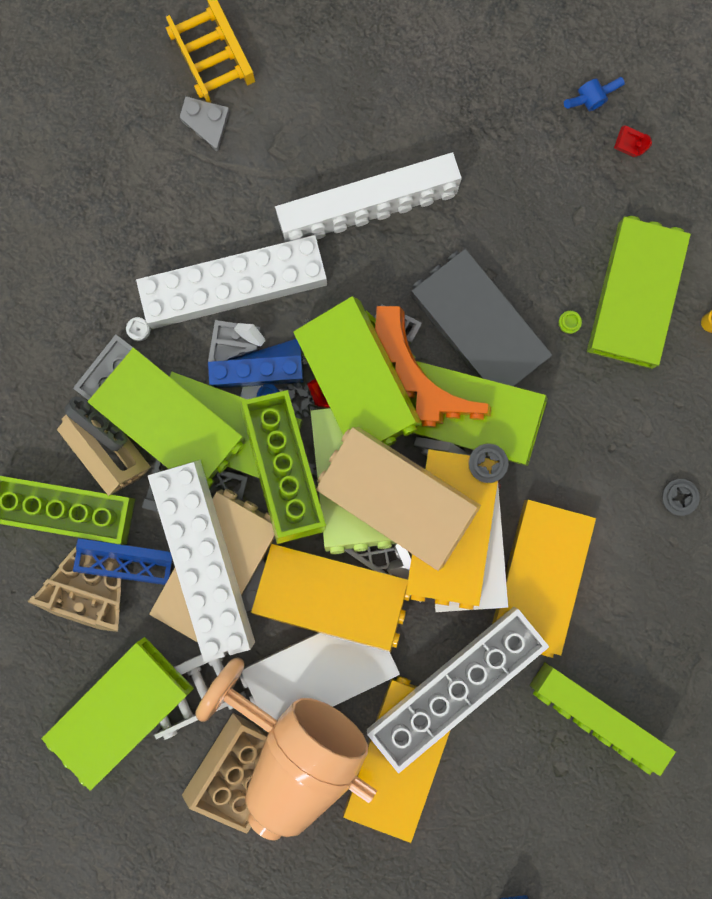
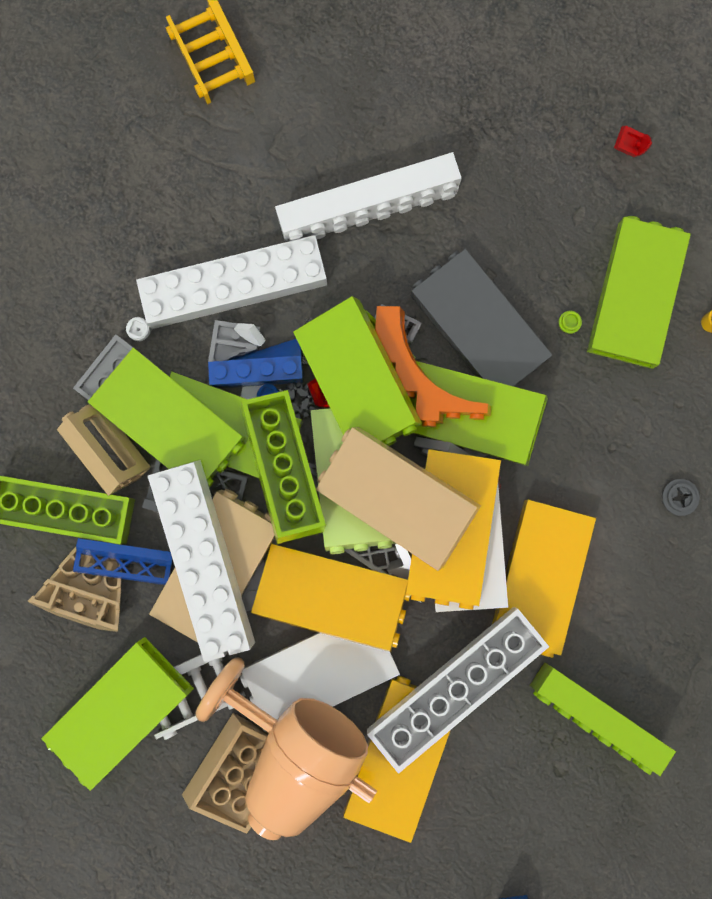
dark grey beam [65,397,127,451] -> none
light grey wing [180,97,230,151] -> none
dark grey gear [469,444,508,483] -> none
blue piece [564,77,625,111] -> none

